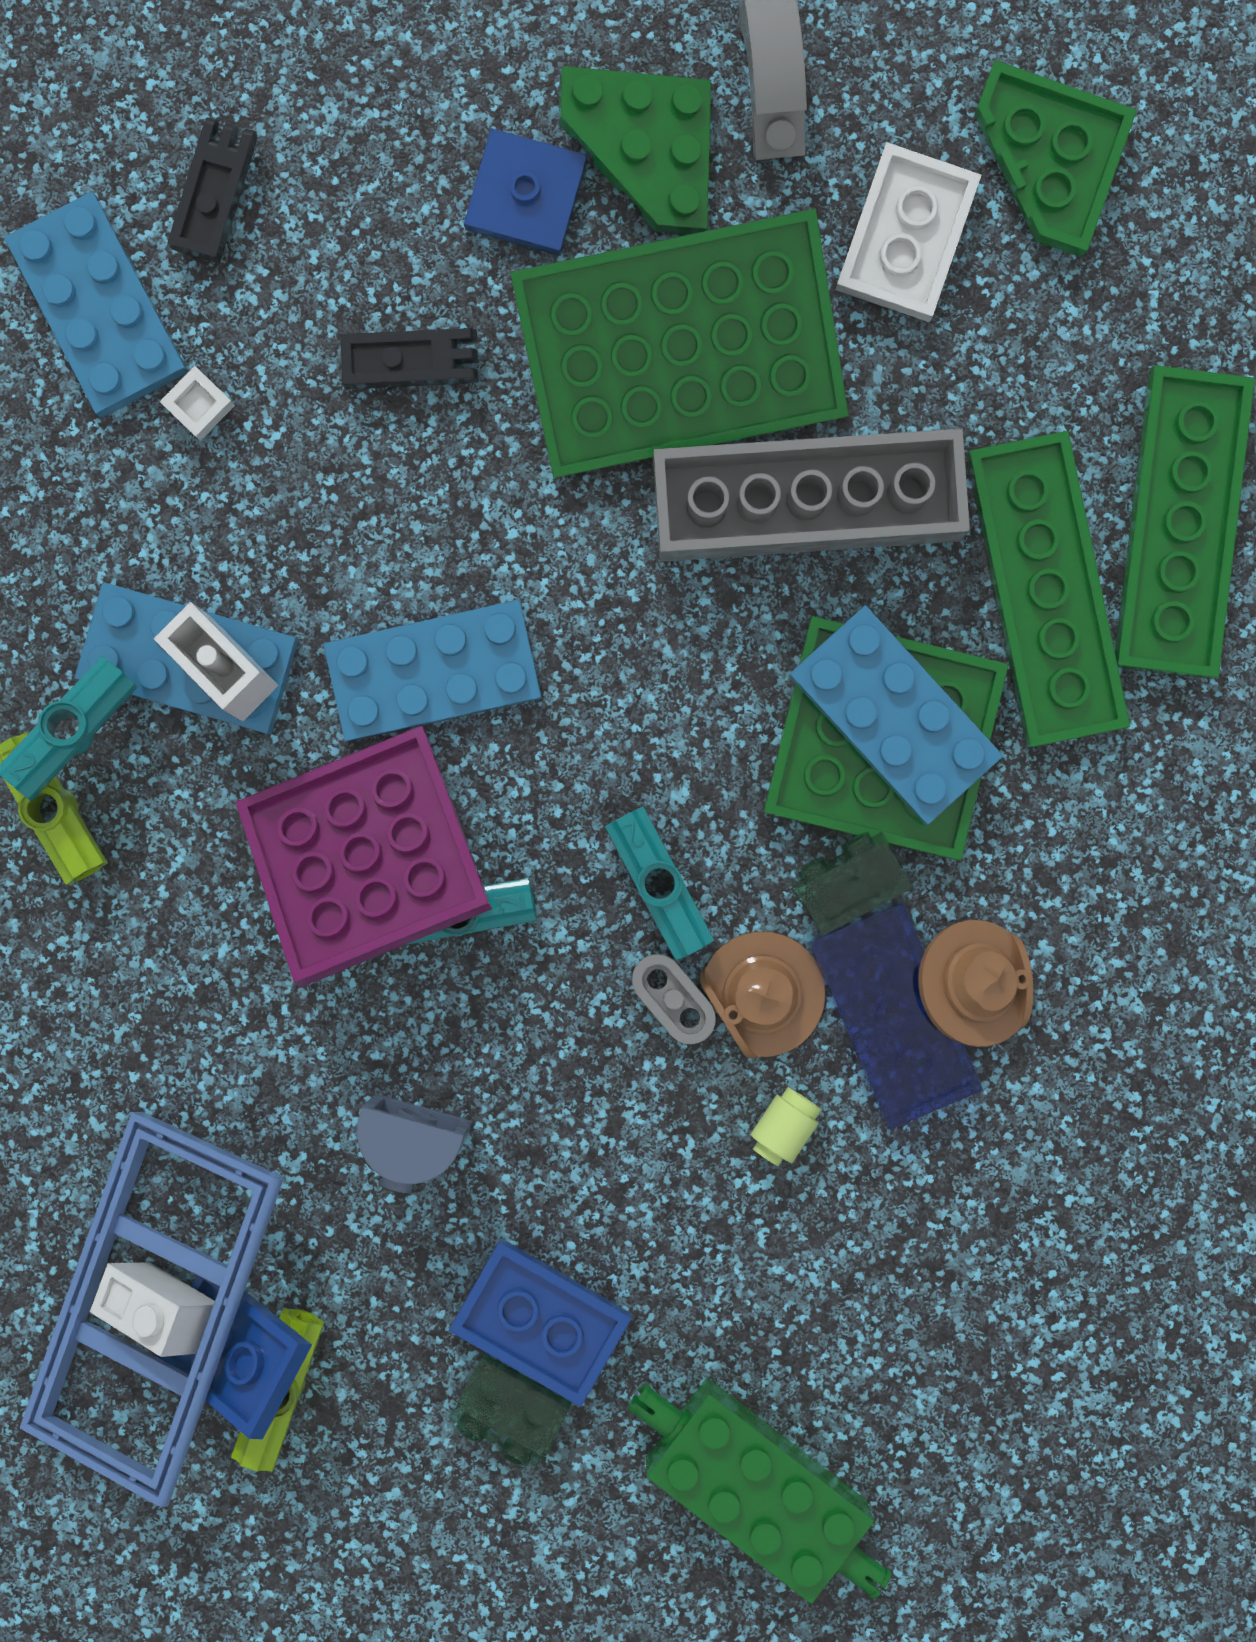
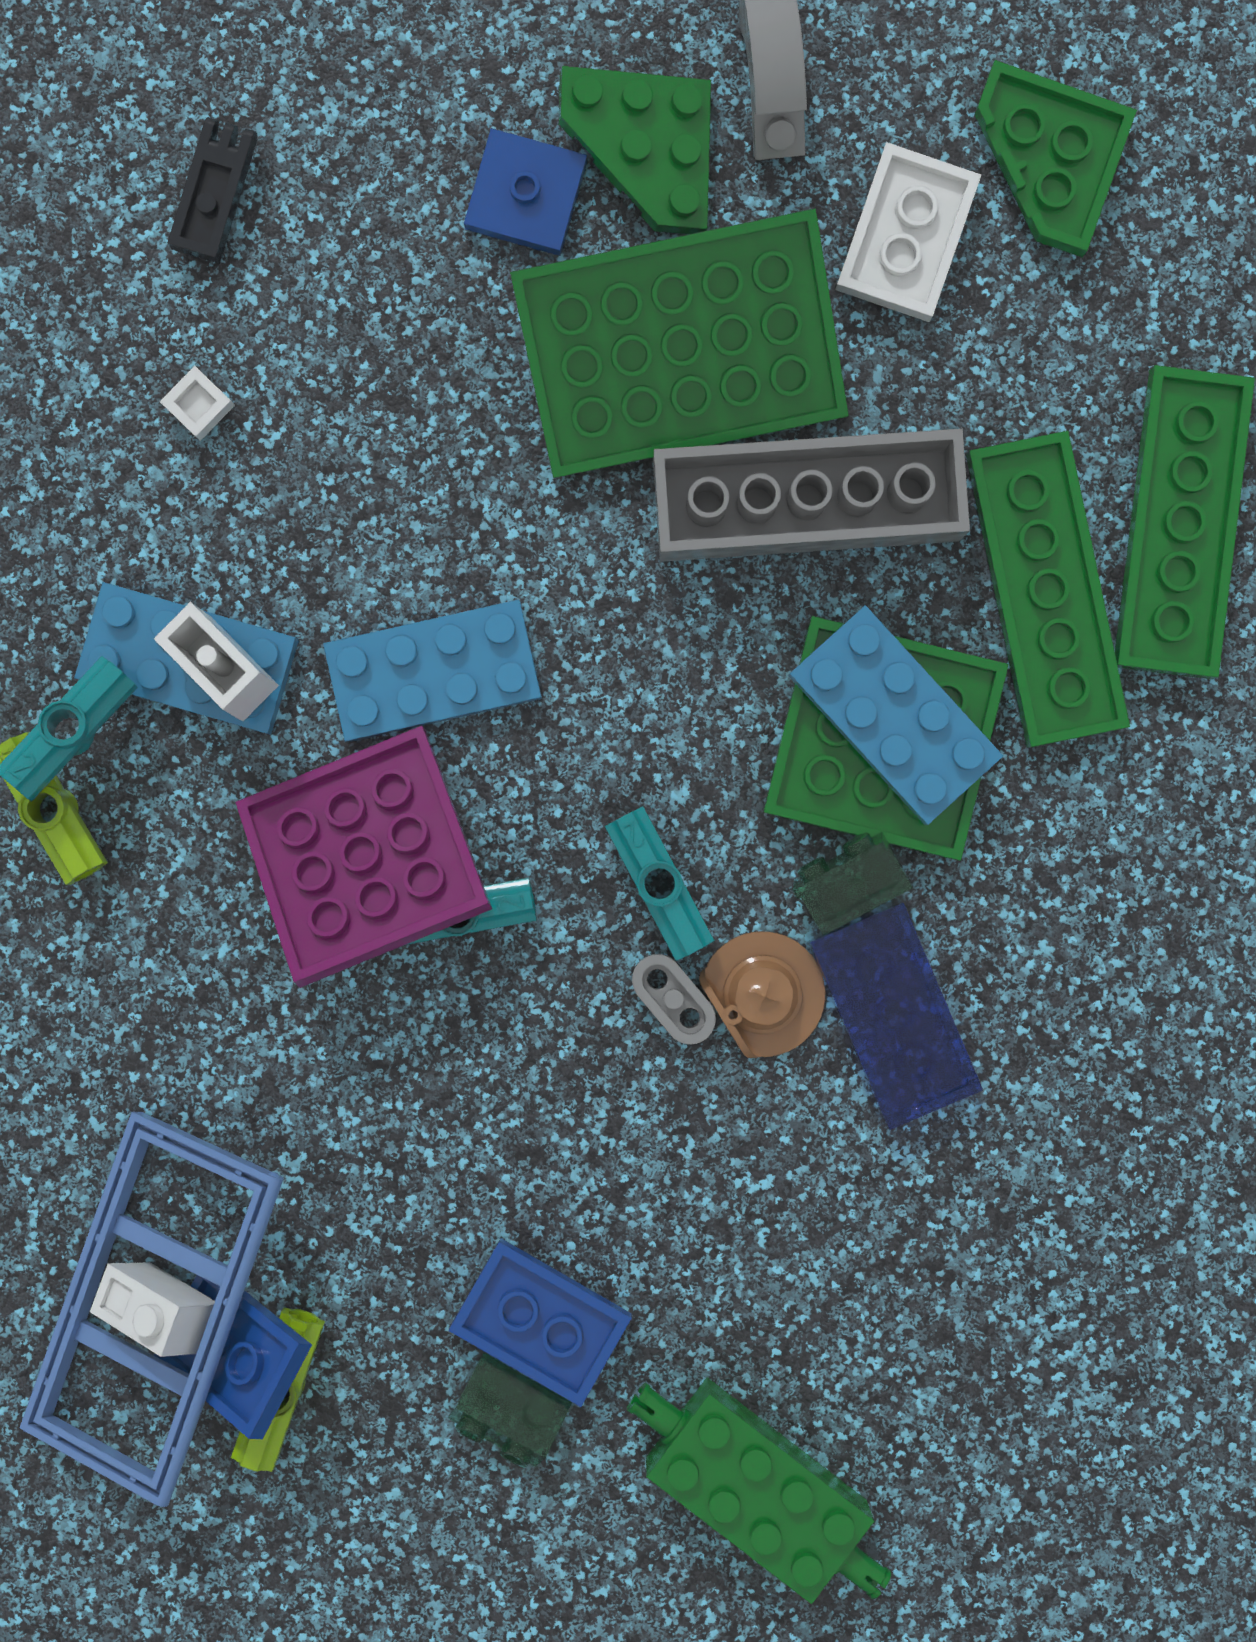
dark azure plate [4,191,189,418] -> none
black hinge [340,328,479,389] -> none
sand blue brick [357,1094,472,1193] -> none
yellowish green brick [750,1087,822,1166] -> none
medium nougat hat [918,920,1033,1047] -> none

